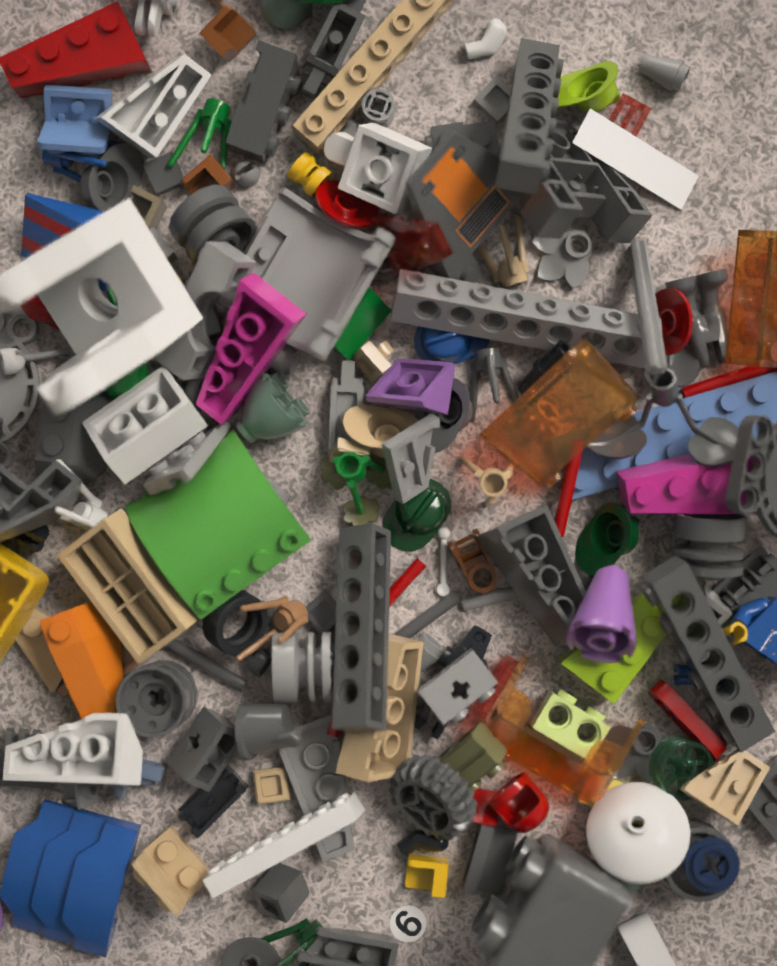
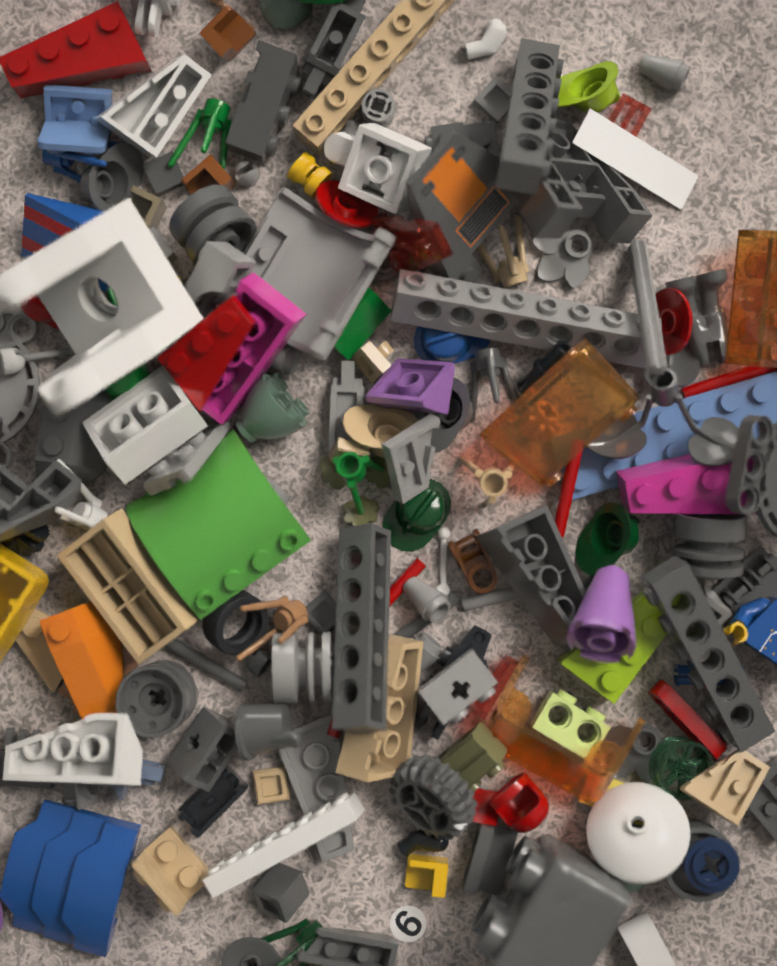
none -> red wing [157,295,256,411]
none -> light grey cone [403,577,451,623]

